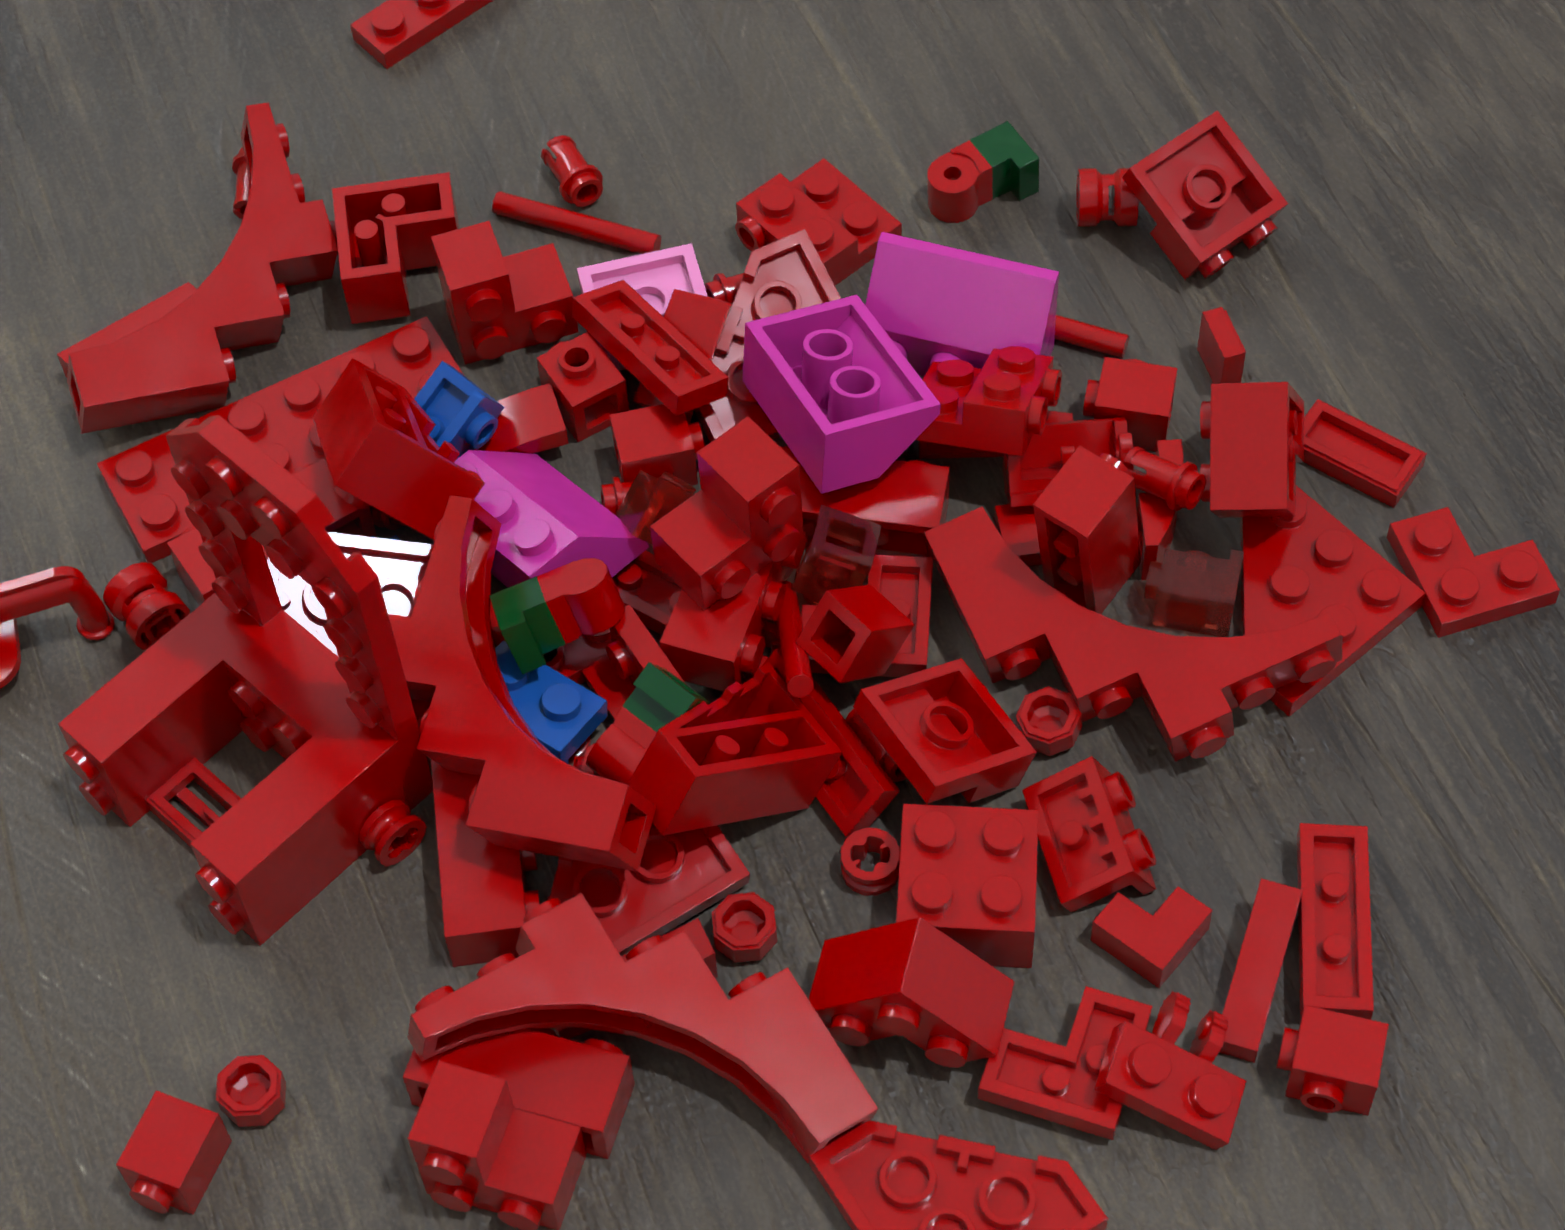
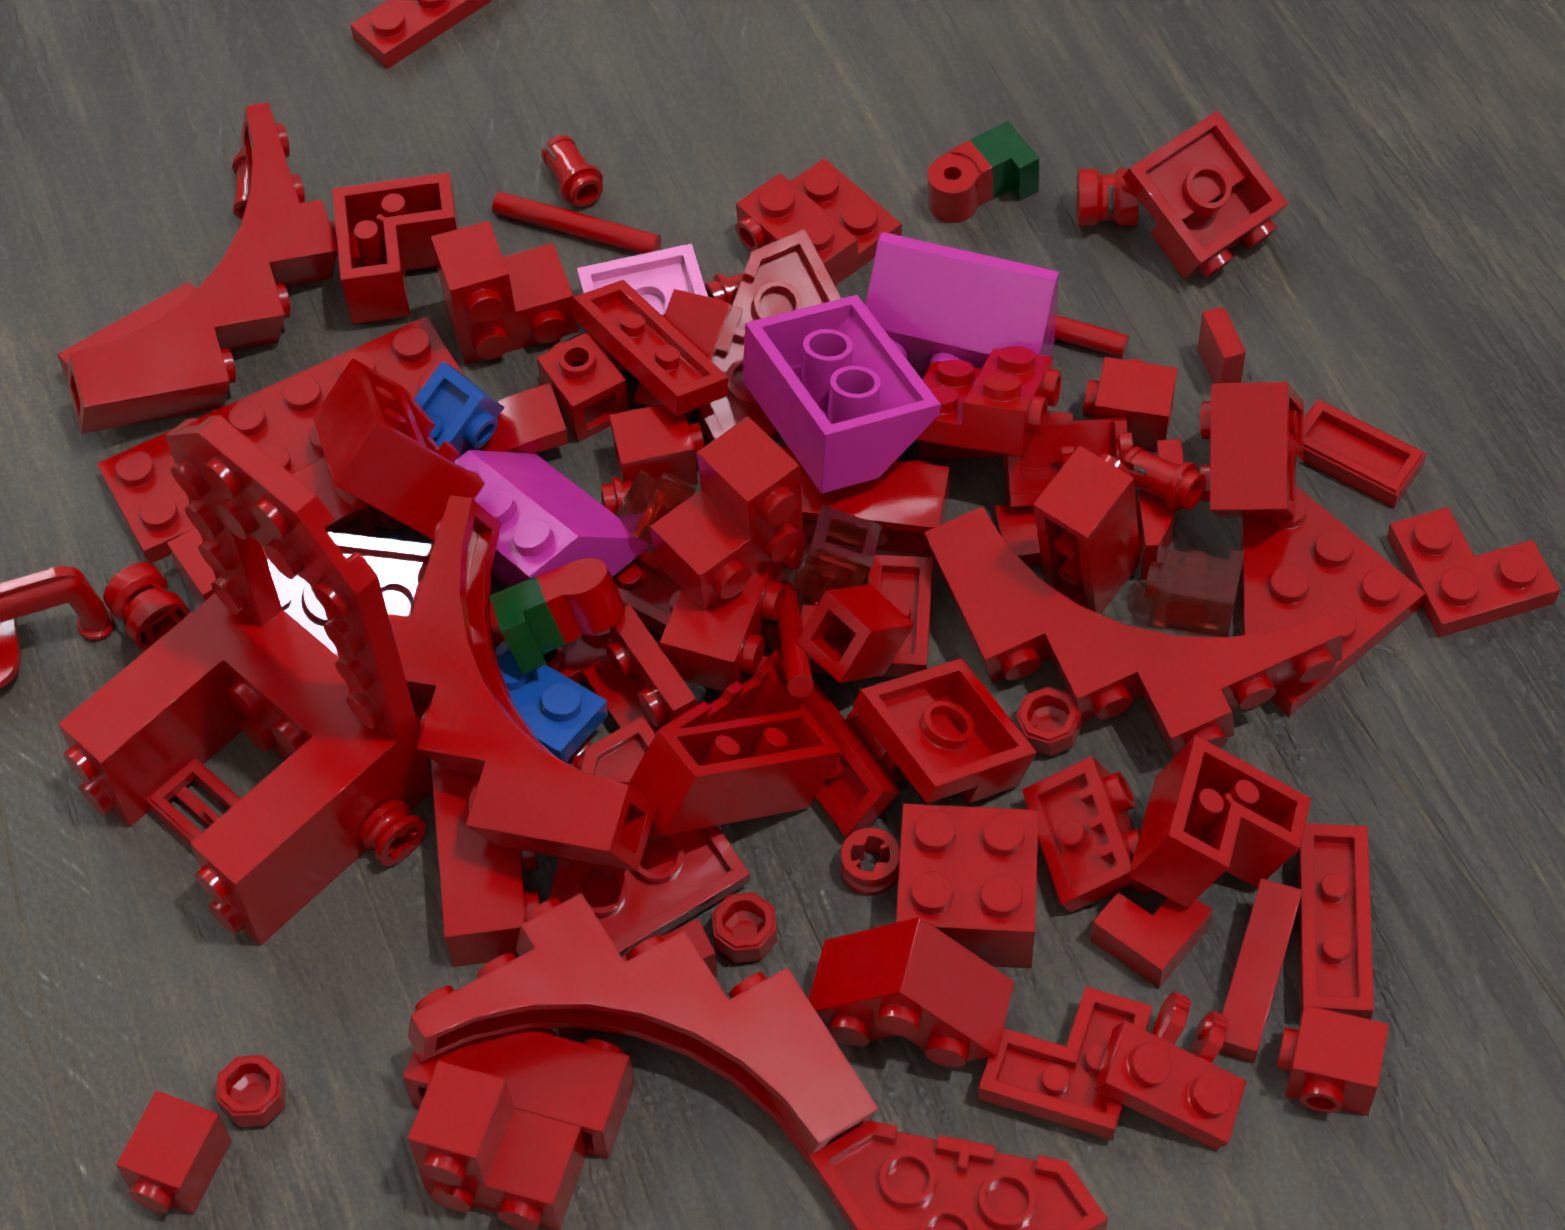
leg [586,662,711,784] -> none
none -> red brick [1128,735,1311,908]

